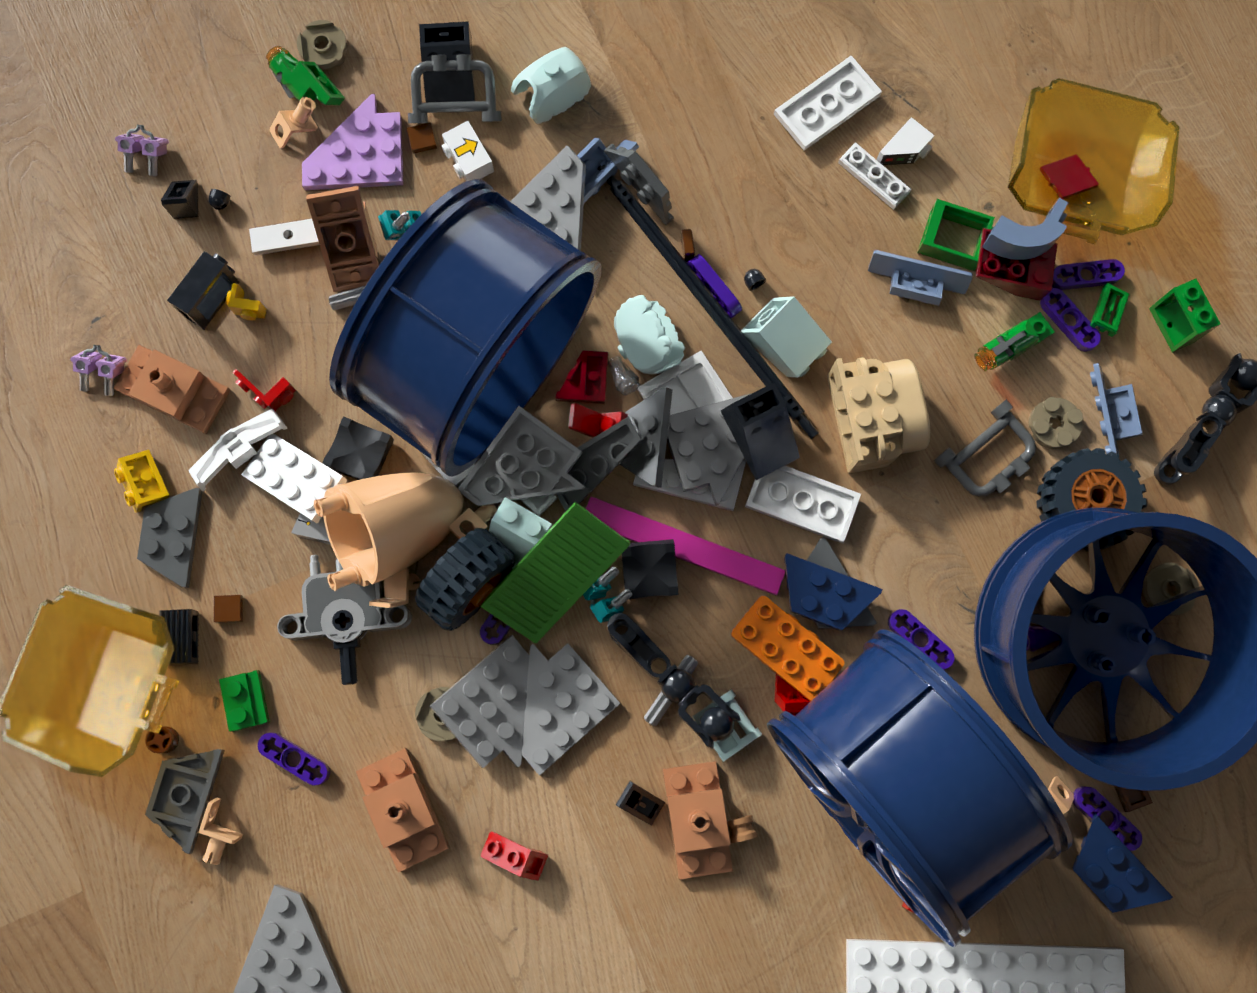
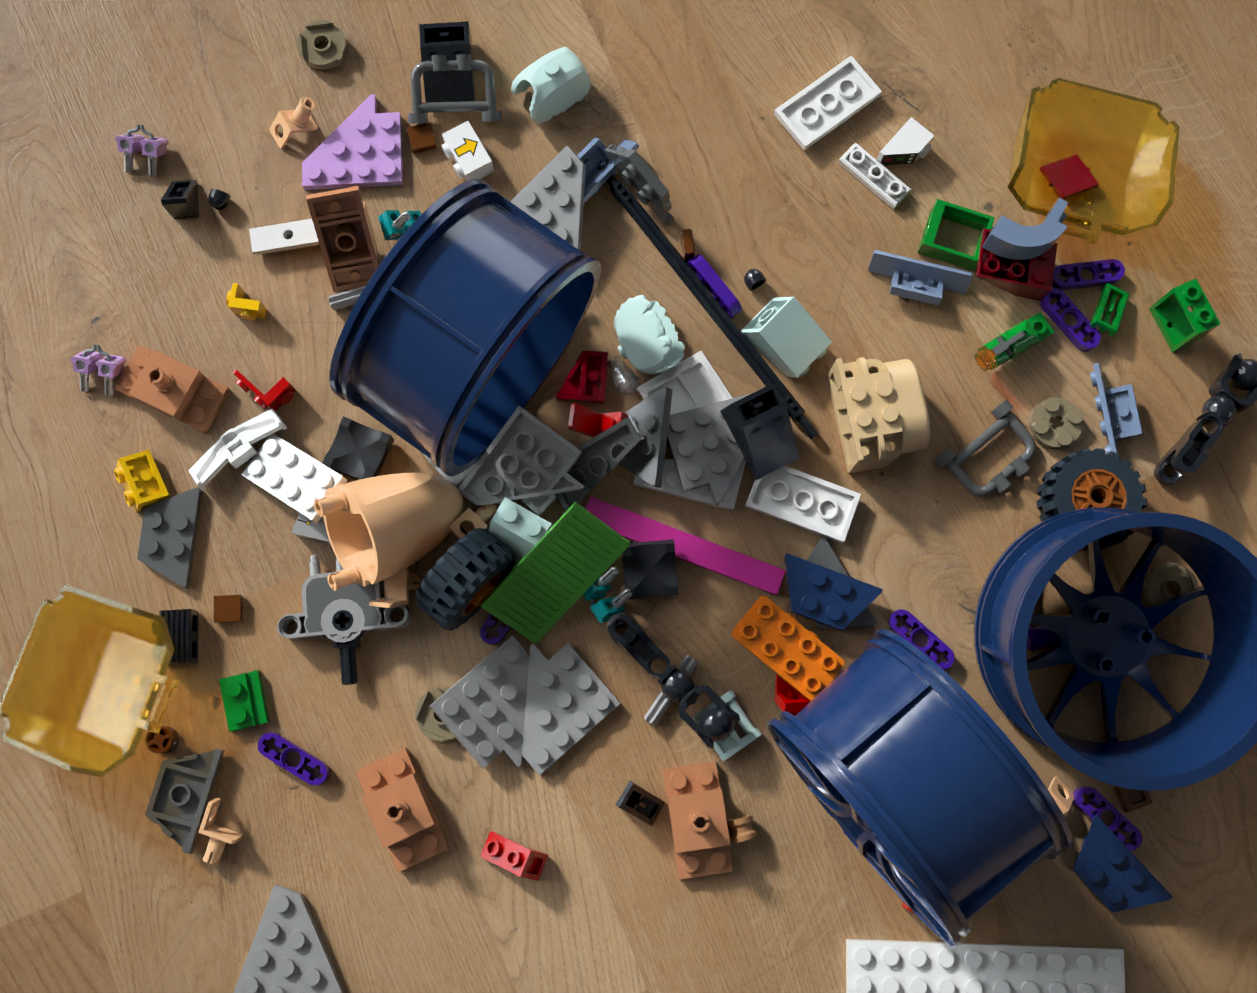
black window [167,251,240,330] -> none
green plate [266,46,345,105] -> none

